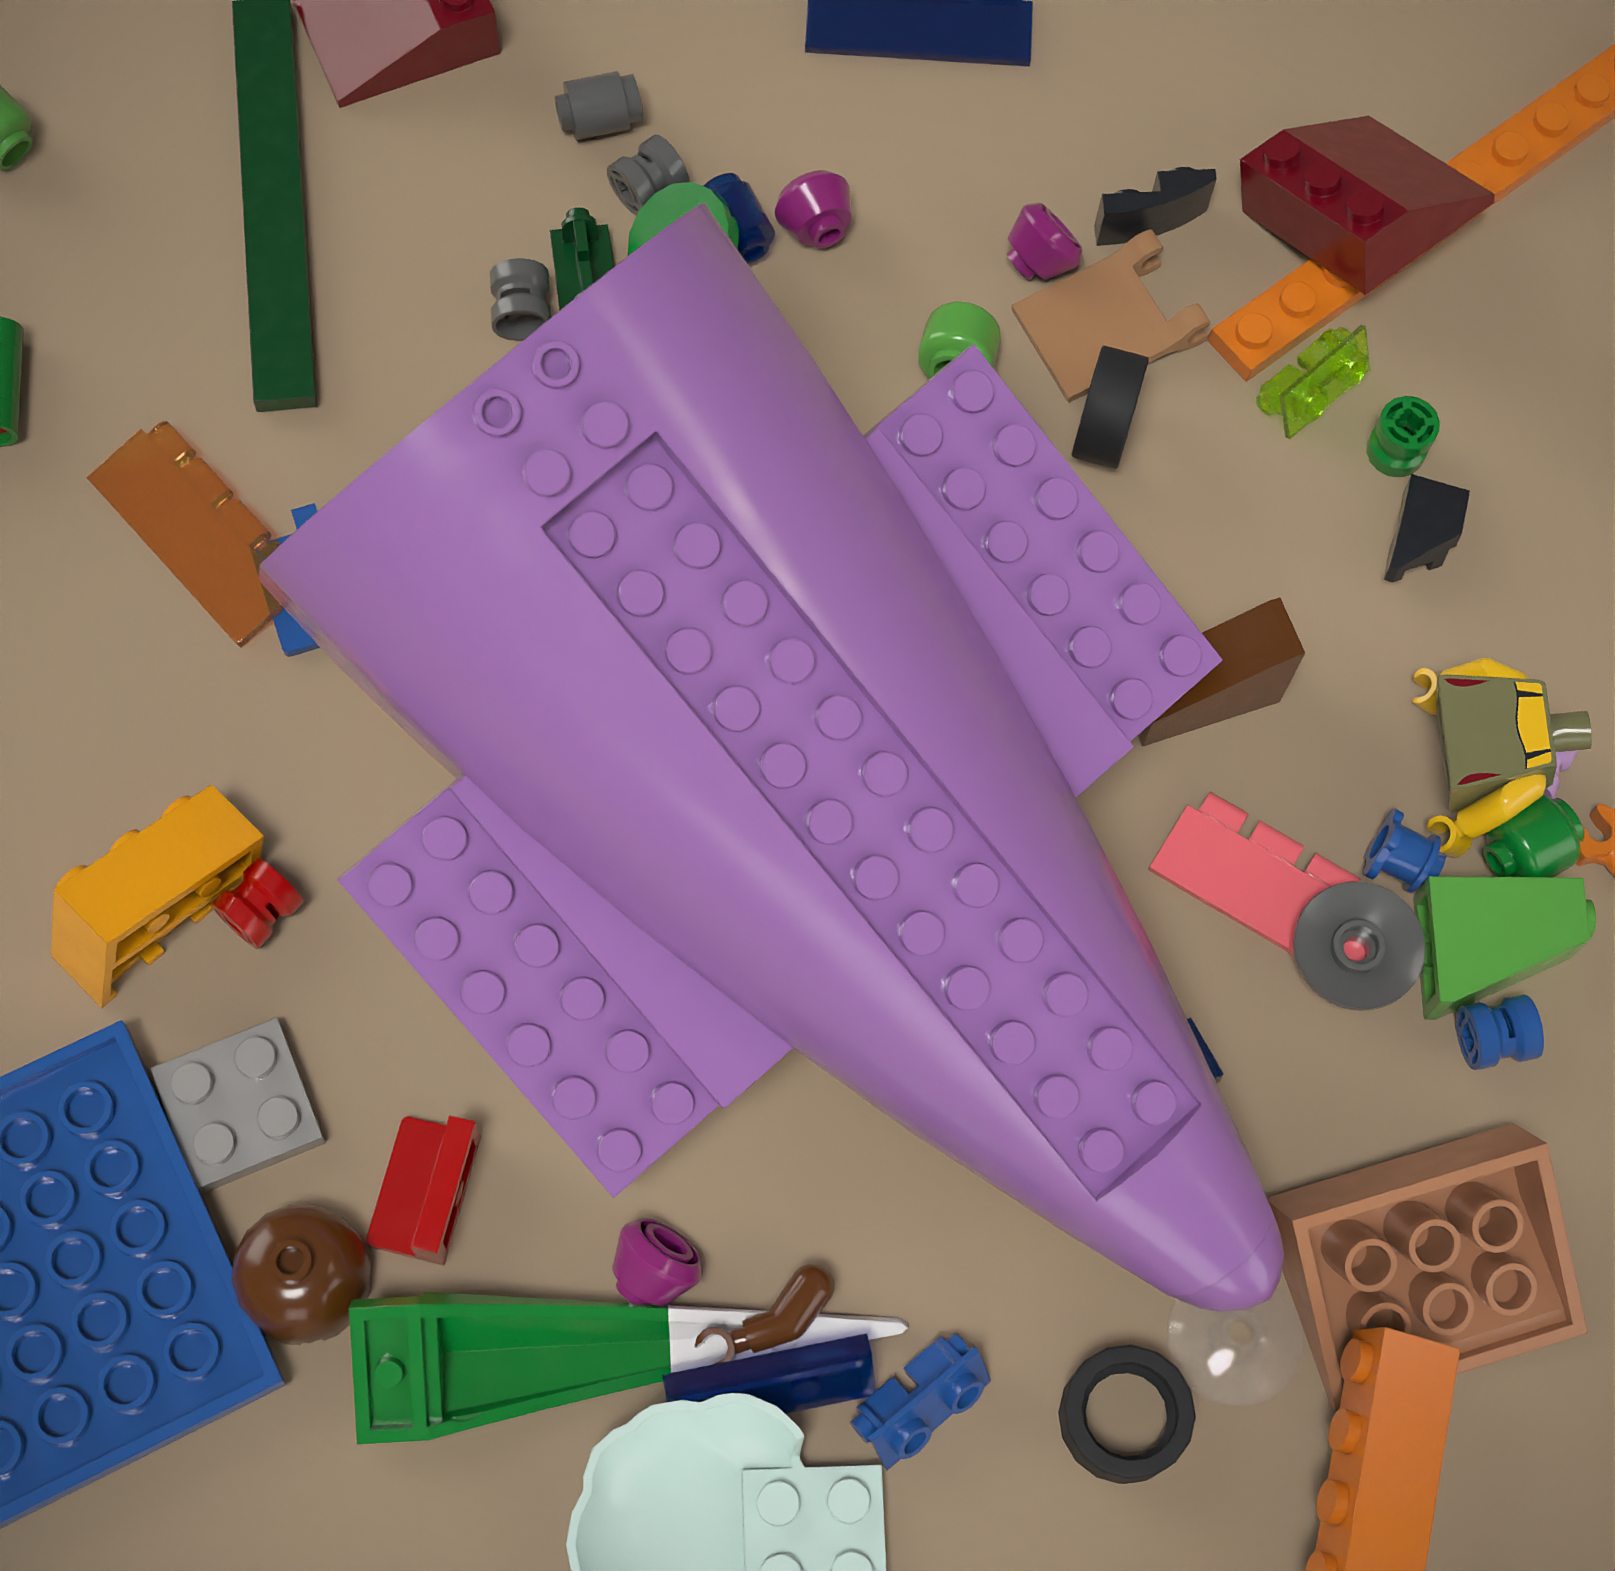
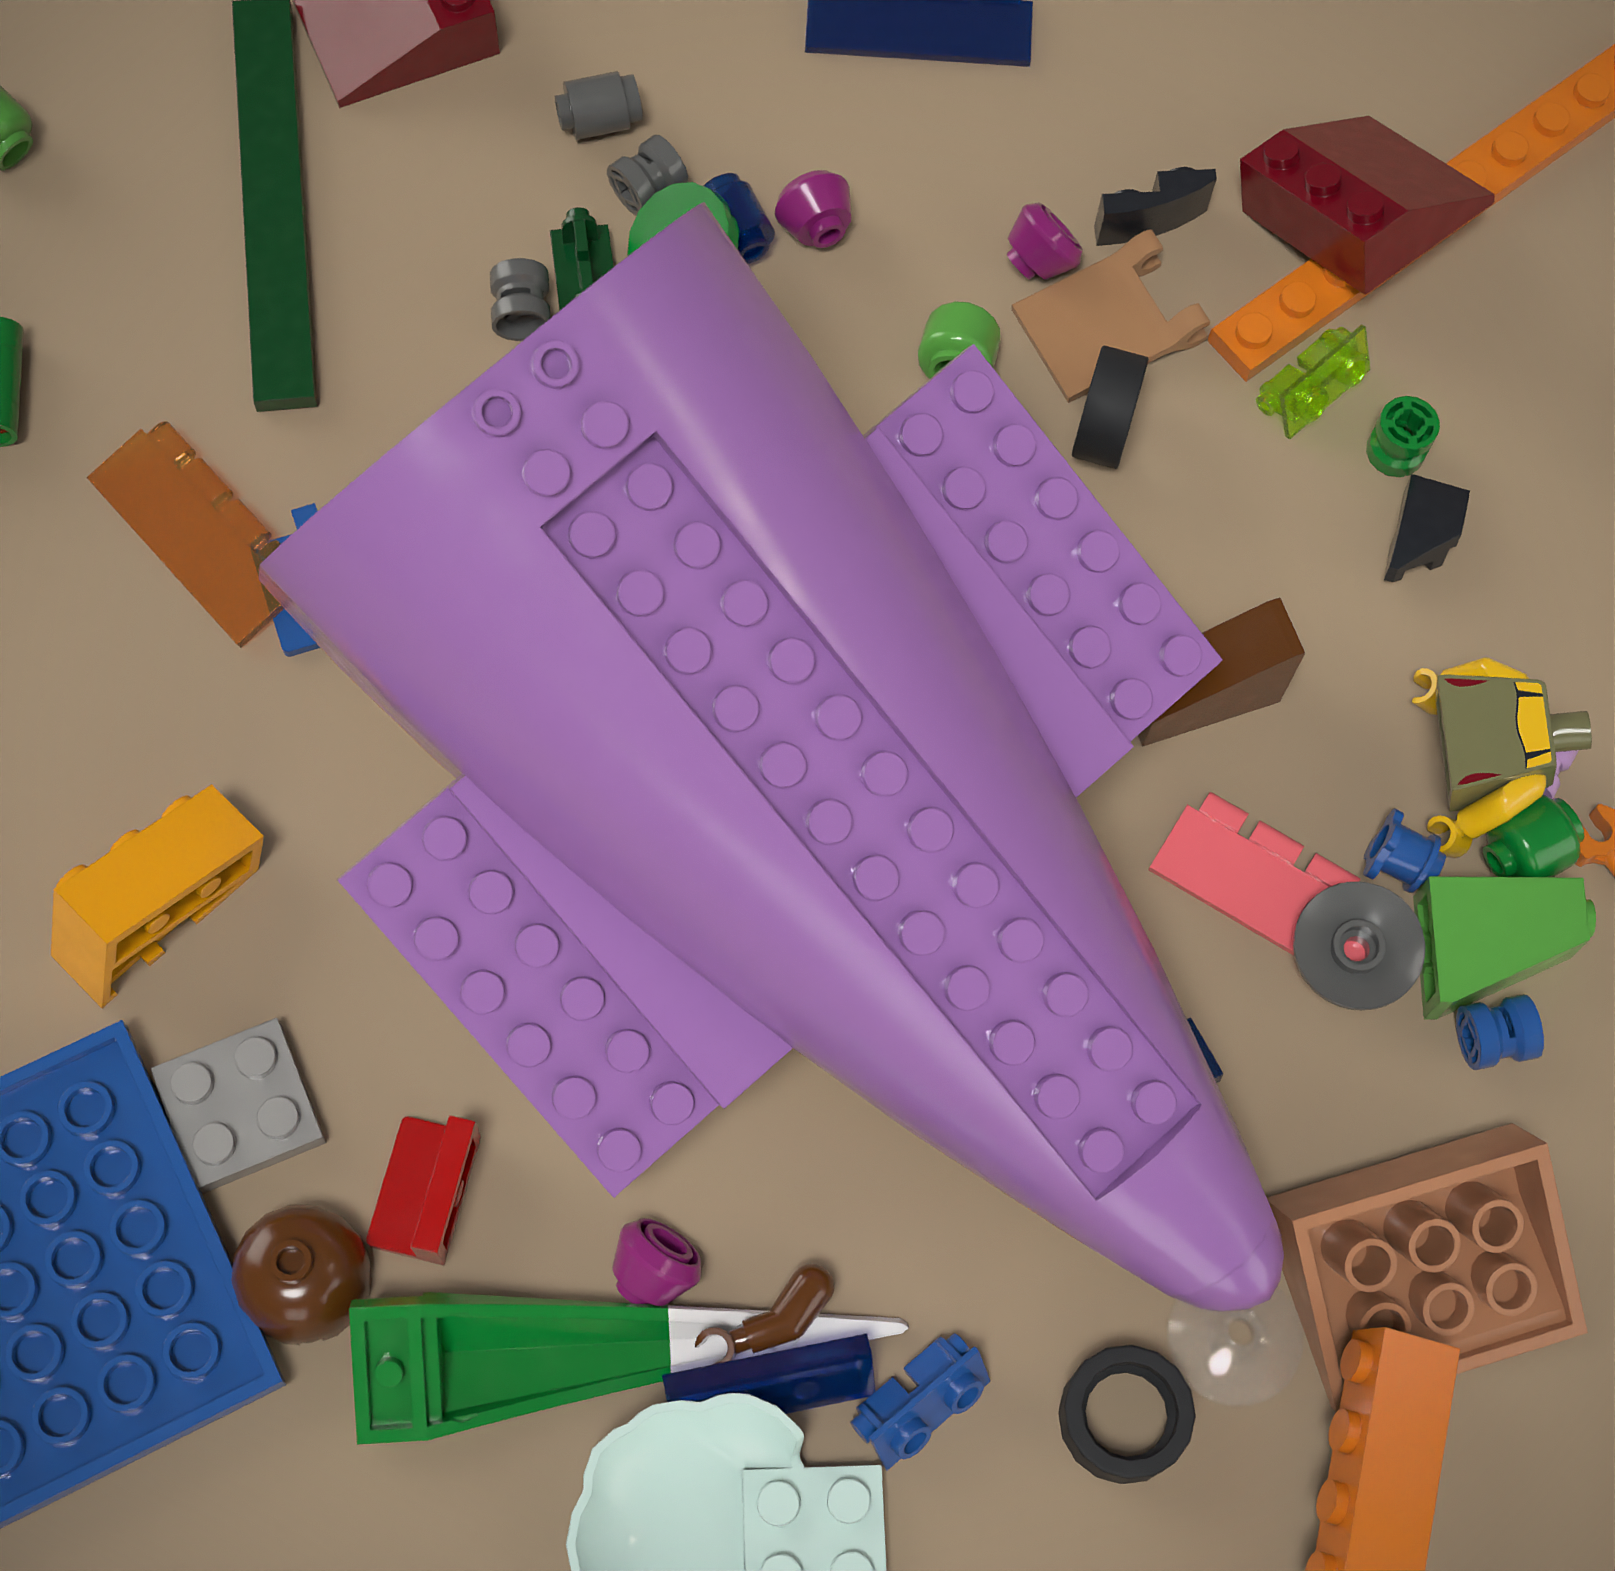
red wheel [210,858,304,949] -> none

